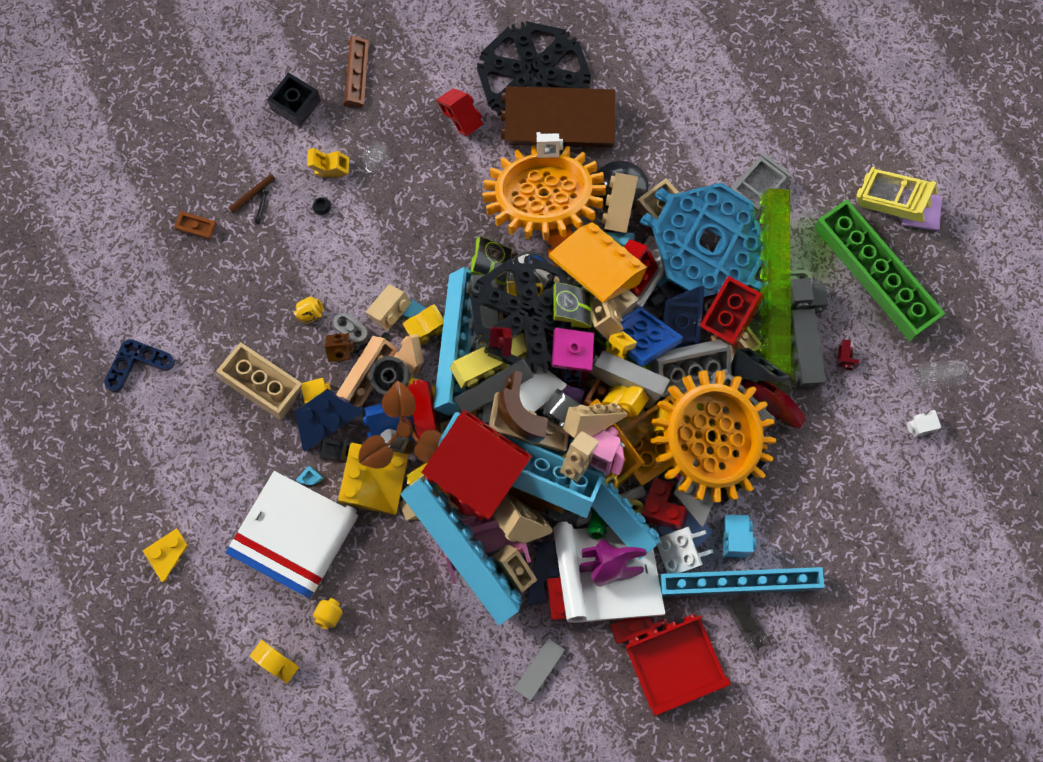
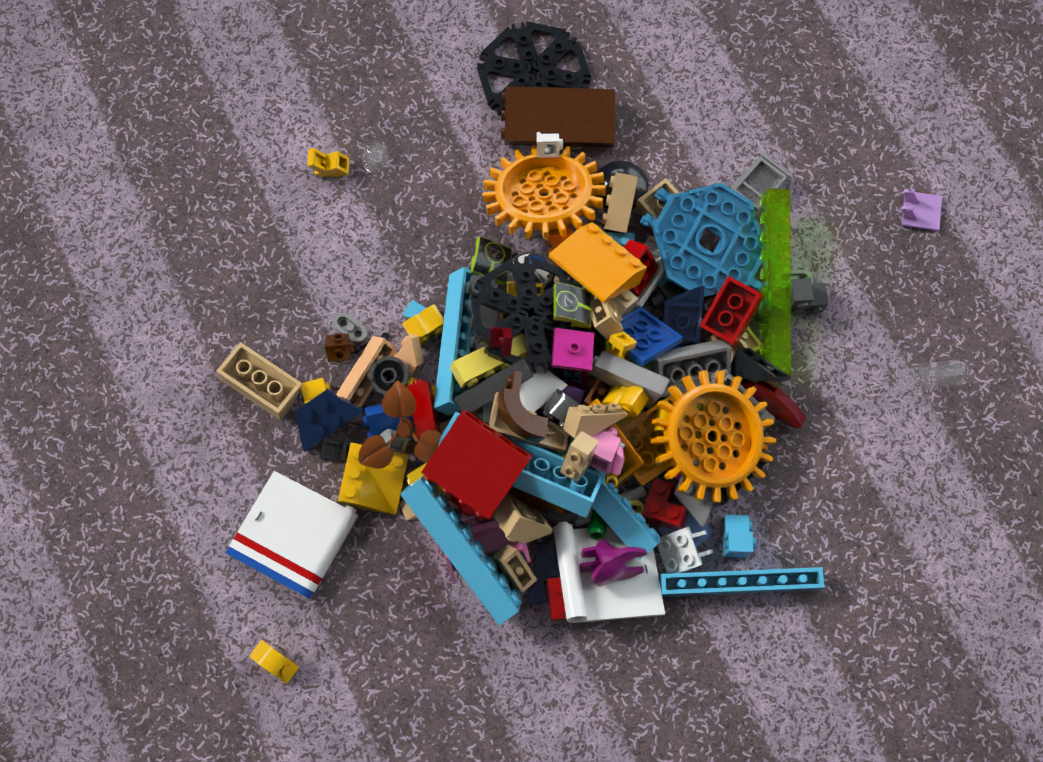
dark blue beam [104,339,175,392] -> none
yellow wing [142,528,188,583] -> none
dark orange plate [174,211,217,240] -> none
reddish brown bar [228,174,275,213] -> none
black hinge [255,188,269,224] -> none
black brick [267,72,321,128] -> none
yellow head [294,296,324,324] -> none
medium azure tile [296,466,324,486] -> none
black plate [312,197,331,216] -> none
yellow head [313,598,343,630] -> none
dark orange hinge [343,35,369,107] -> none
tan brick [365,284,412,331] -> none
red brick [436,88,484,137] -> none
light grey tile [514,638,565,701] -> none
red hinge [610,617,669,645] -> none
red panel [625,614,731,716] -> none
clear smoke plate [724,594,771,654] -> none
dark grey brick [786,309,826,389] -> none
bright green brick [814,199,946,341] -> none
dark red bracket [837,339,861,370] -> none
light yellow door [856,167,938,223] -> none
white brick [907,410,941,438] -> none

